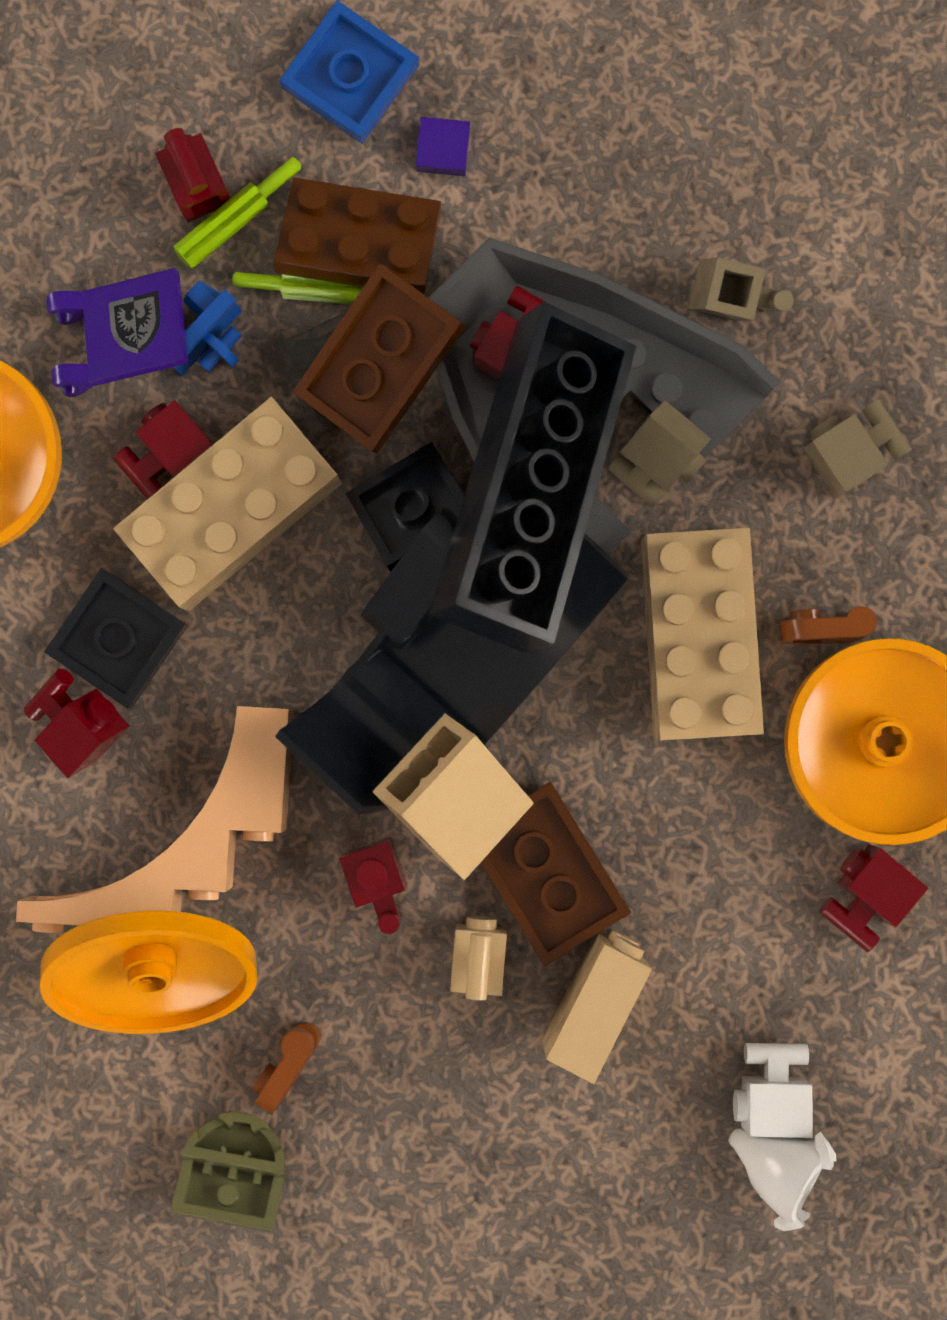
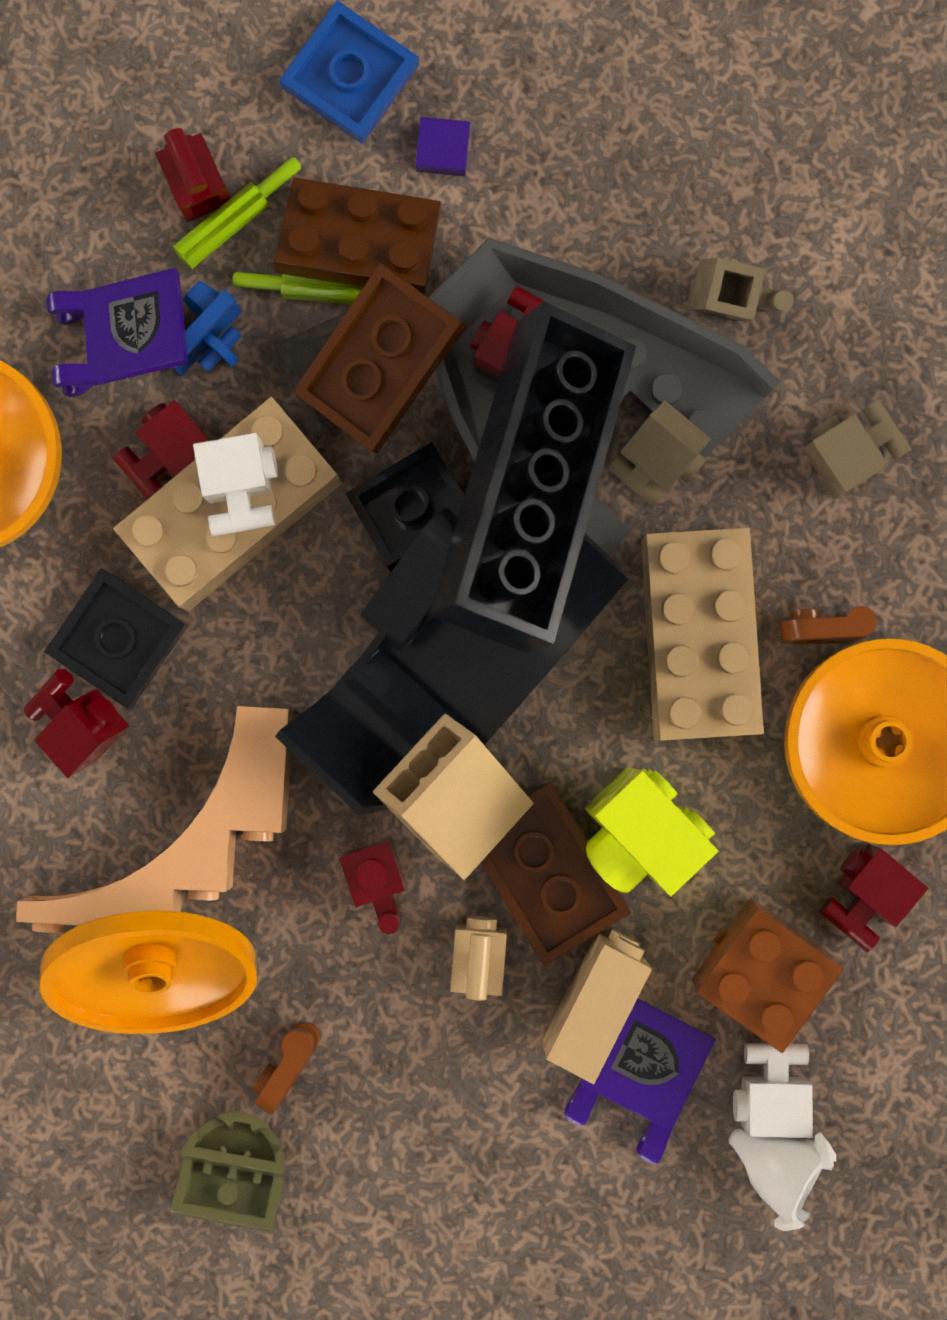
none -> white brick [193,433,278,536]
none -> dark purple flag [564,998,716,1164]
none -> neon yellow piece [584,767,719,897]
none -> dark orange brick [692,897,844,1054]

